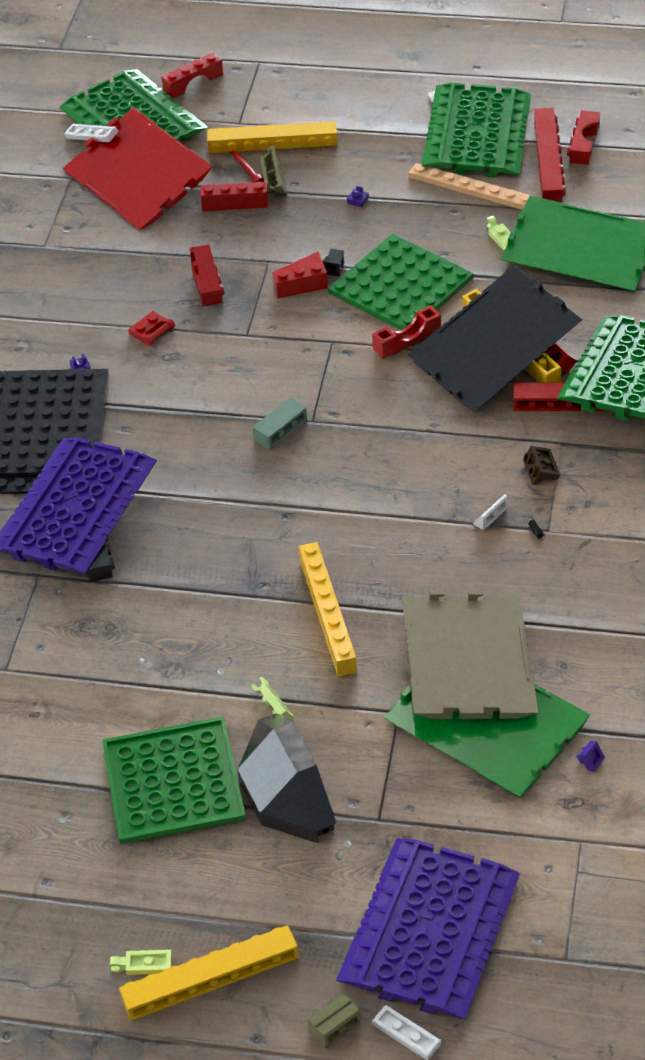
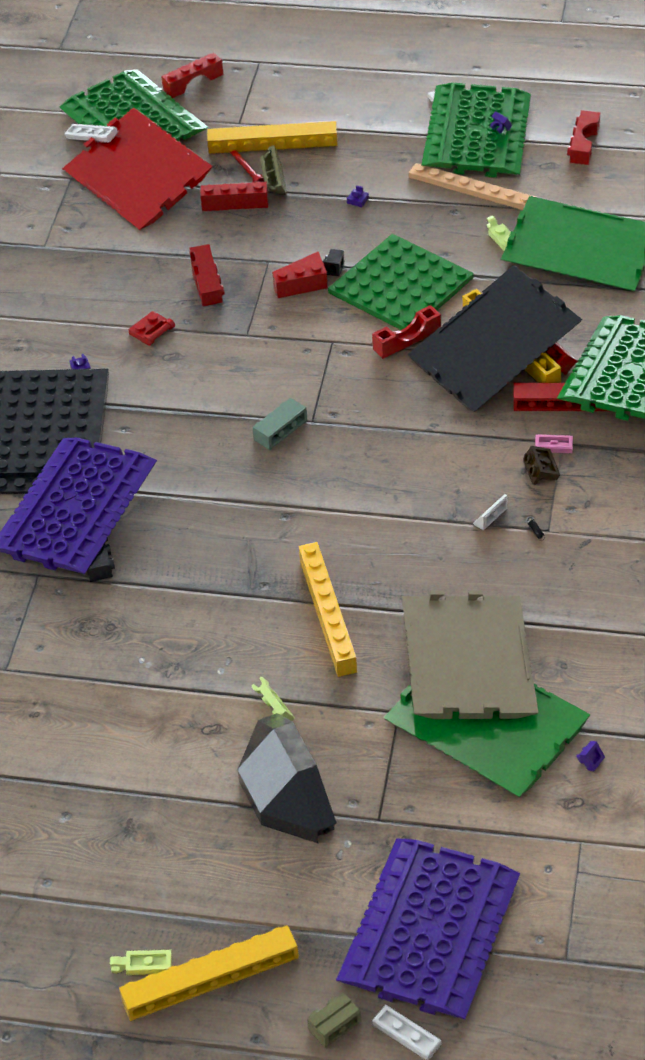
green plate [102,716,246,844] -> none
red brick [534,108,566,203] -> none
none -> dark purple tile [491,111,512,134]
none -> bright pink tile [535,435,573,453]

